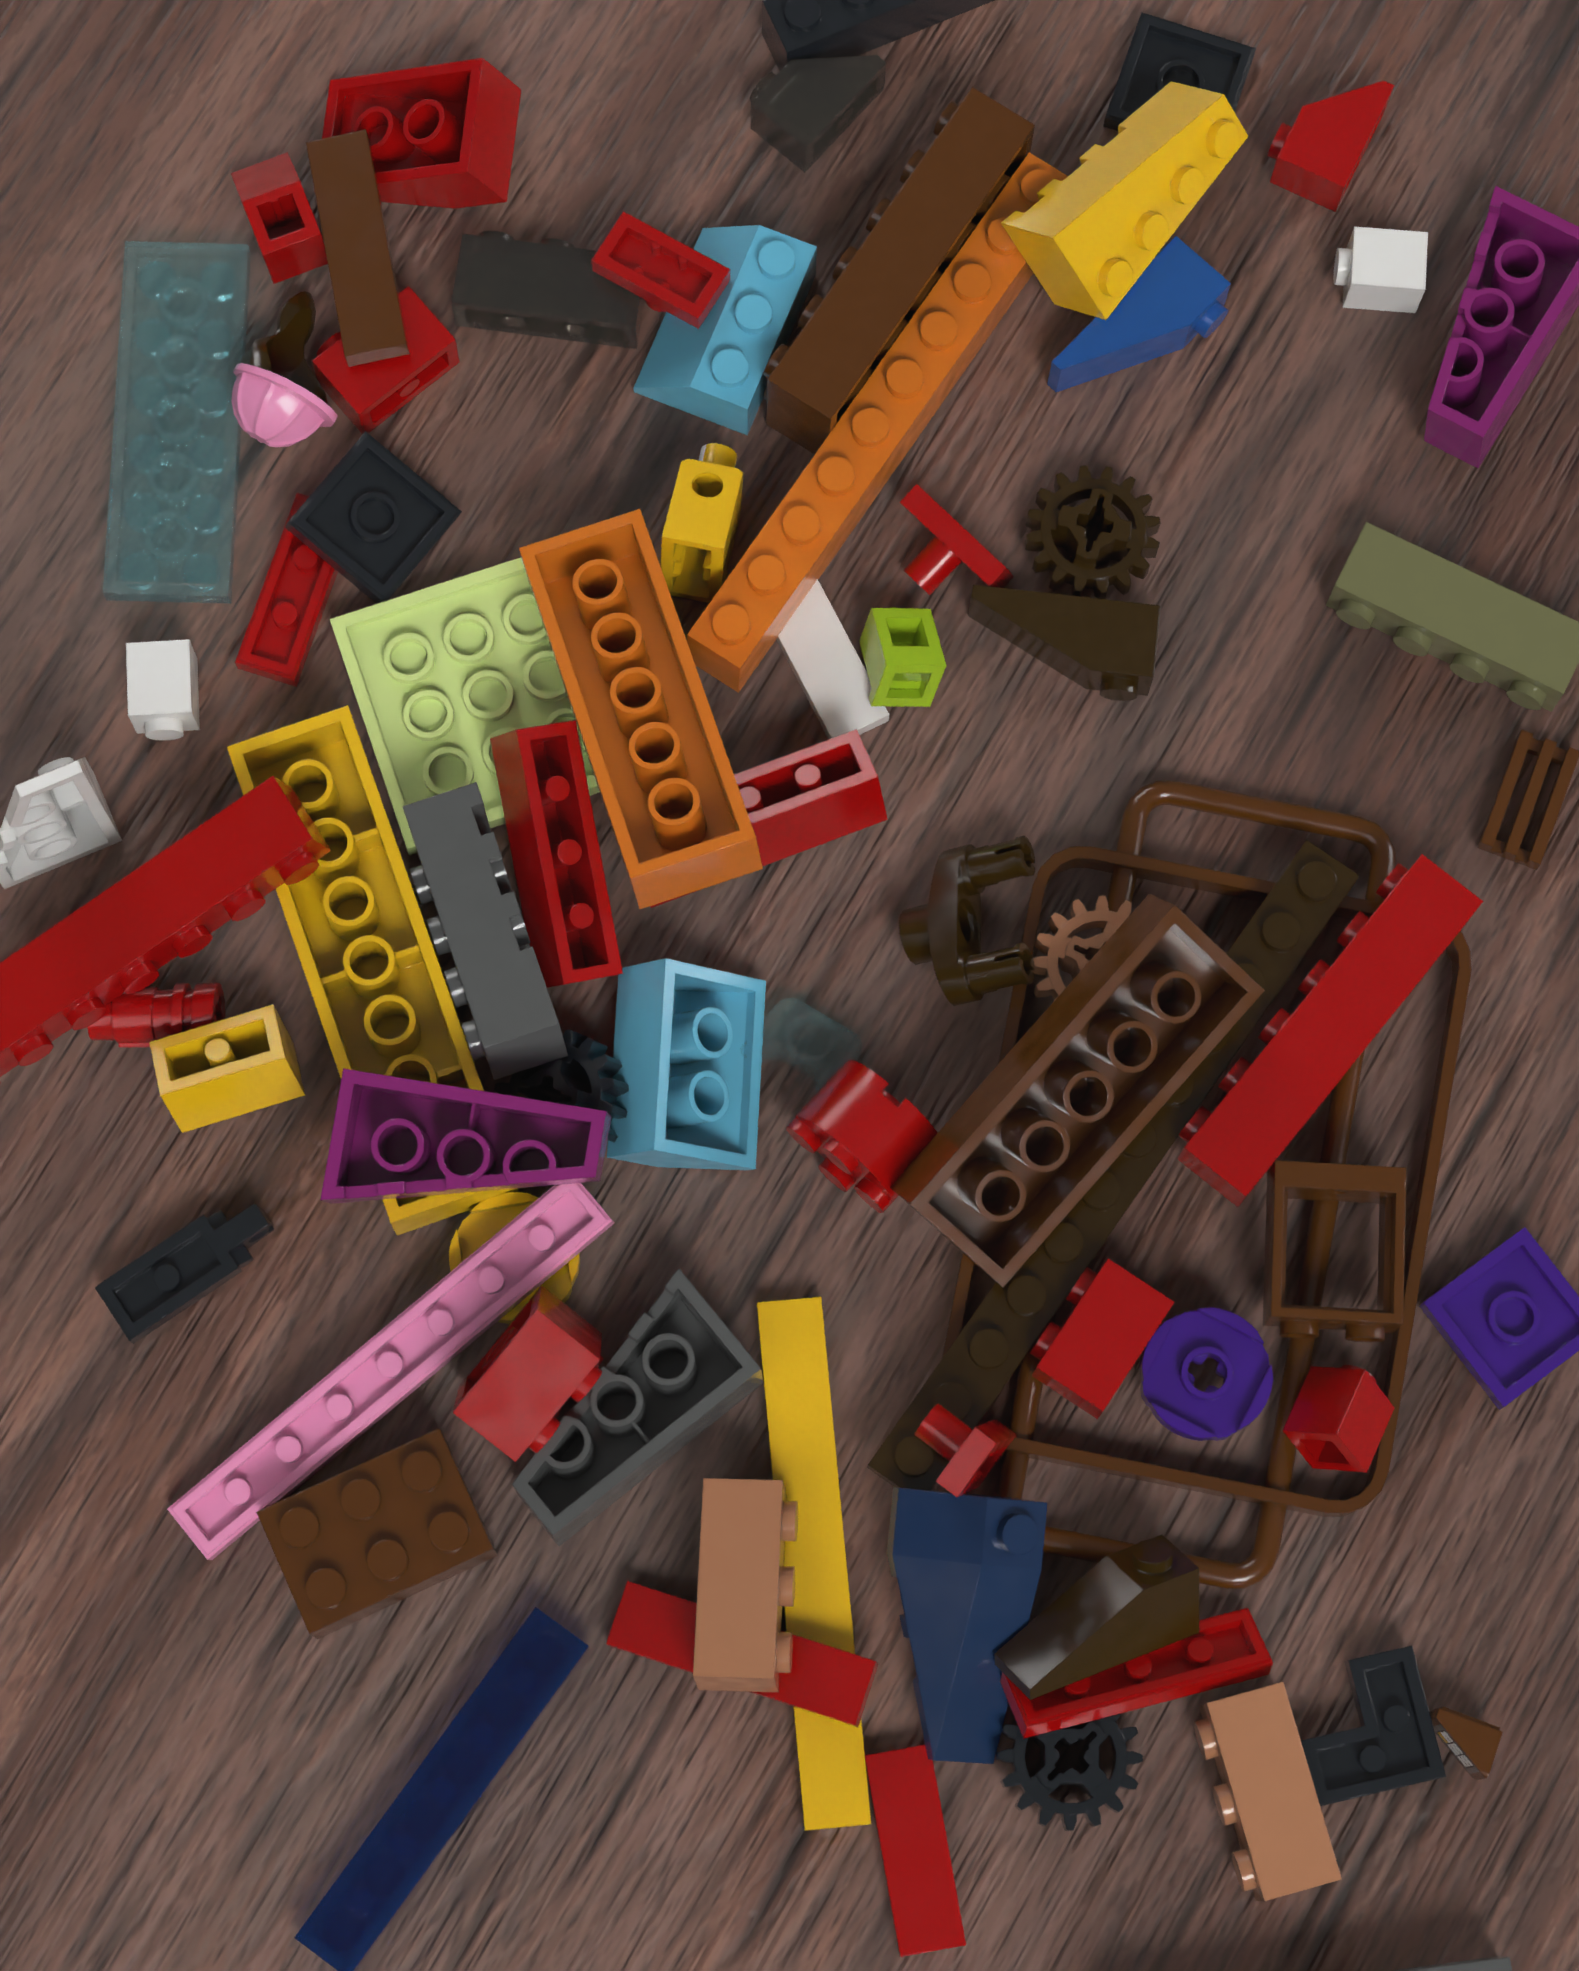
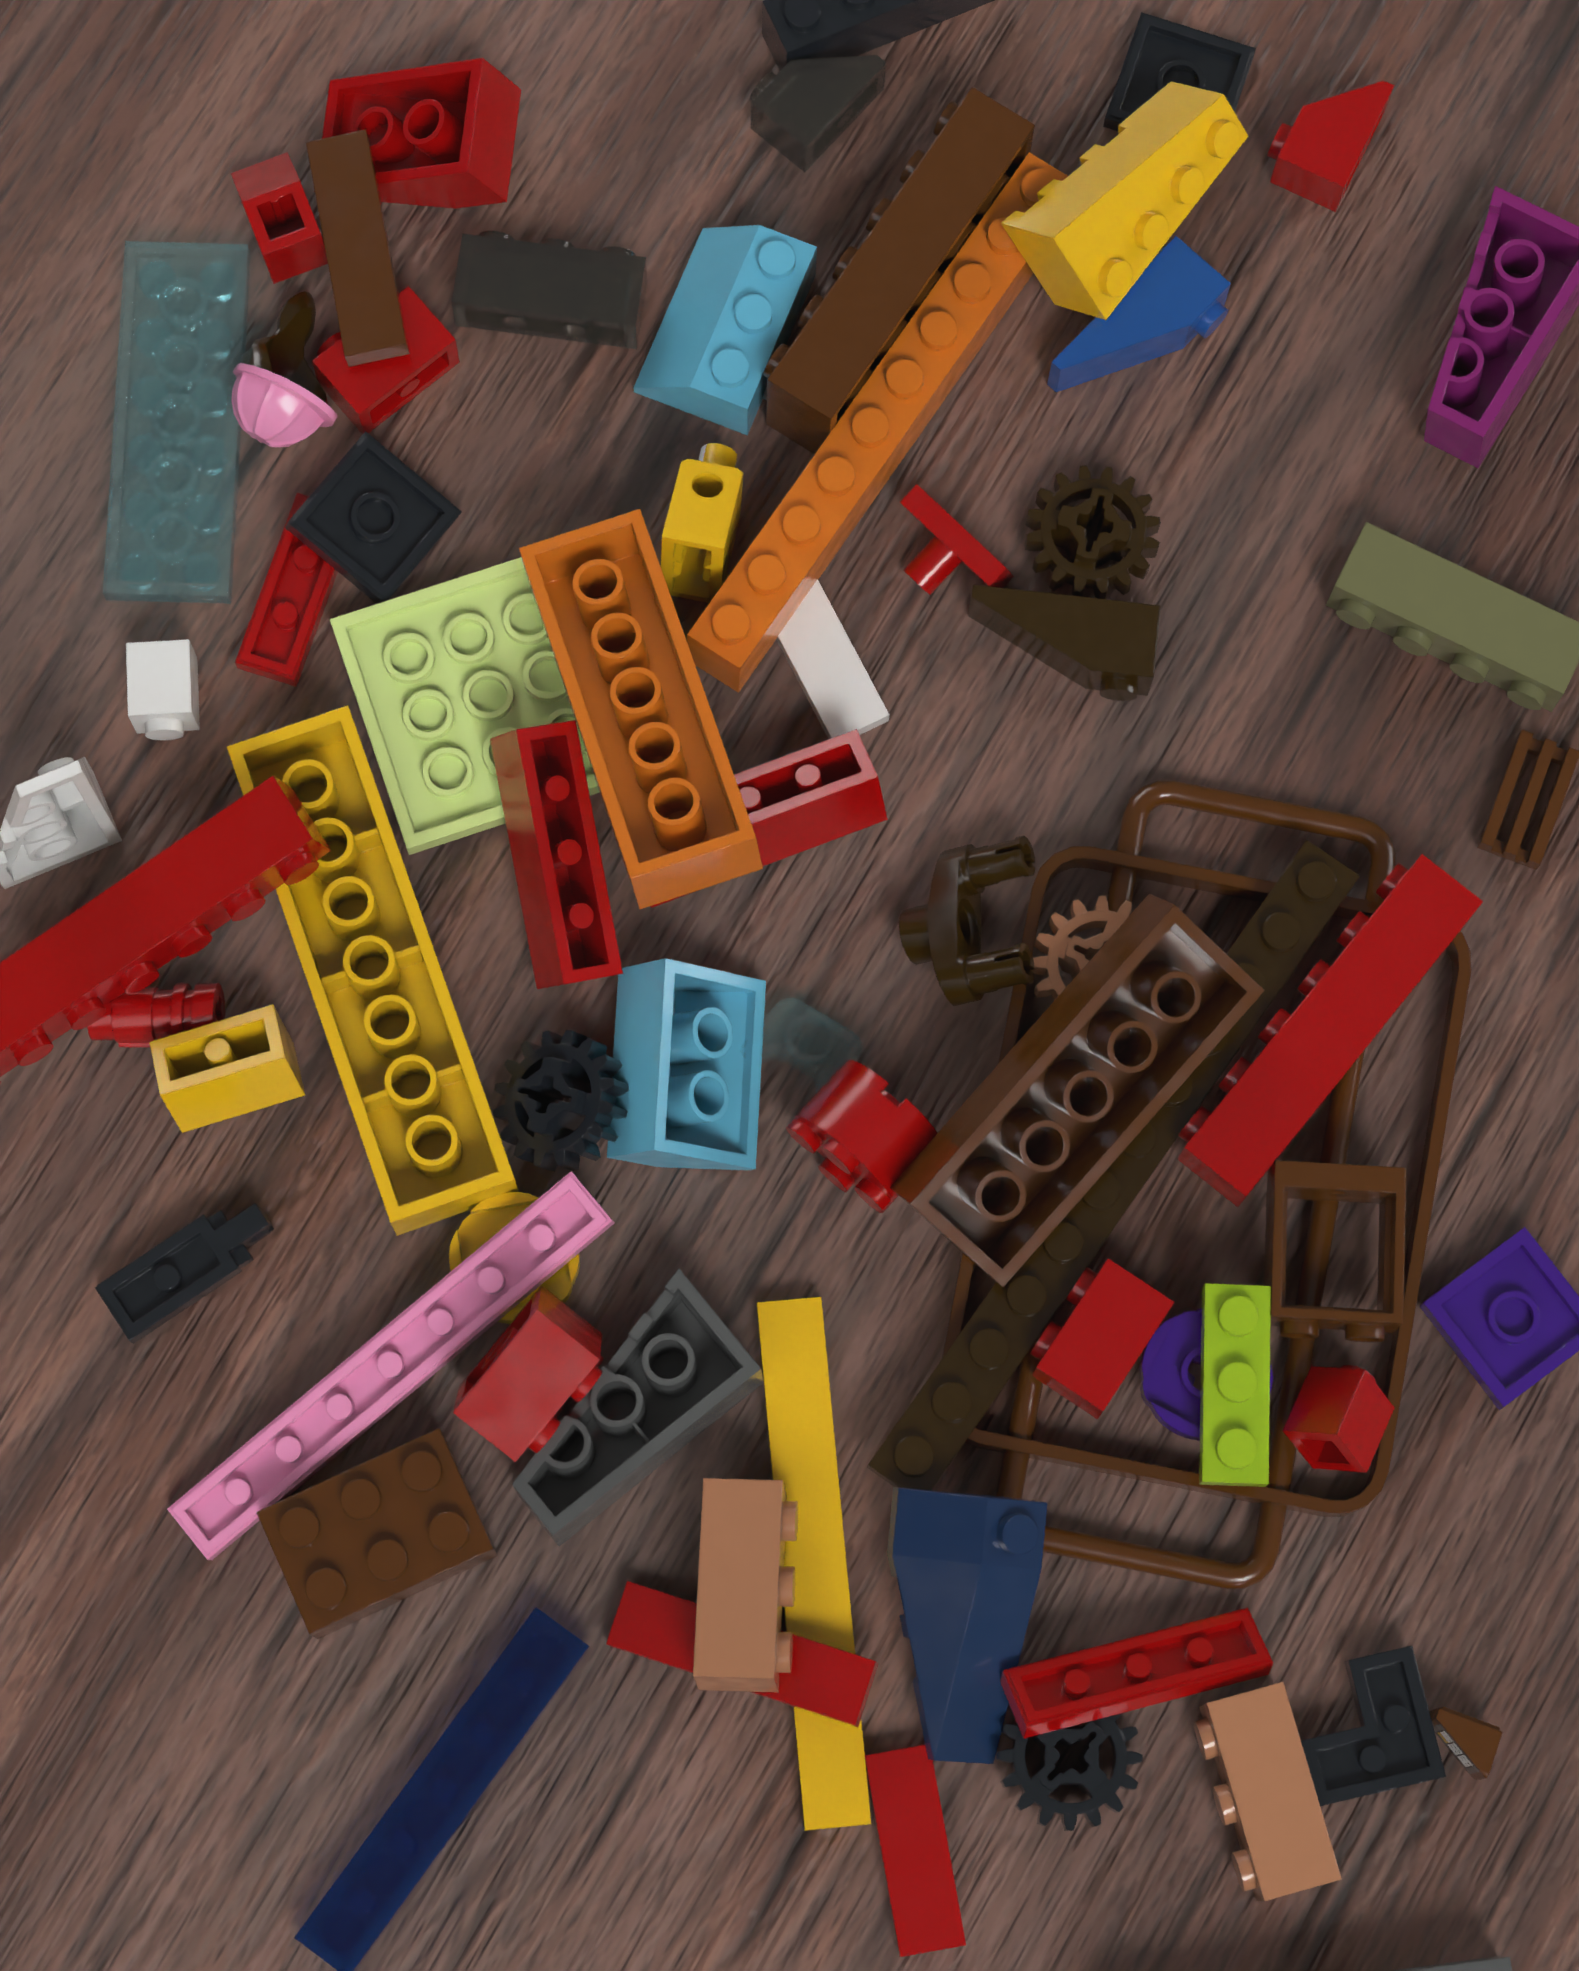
magenta wedge [320,1068,611,1204] -> none
dark grey wedge [402,782,568,1080] -> none
red tile [591,211,730,329] -> none
lime brick [859,607,946,707] -> none
red tile [914,1403,1017,1497] -> none
dark brown slope [994,1535,1199,1700] -> none
white brick [1333,226,1428,313] -> none
none -> lime plate [1199,1283,1271,1487]

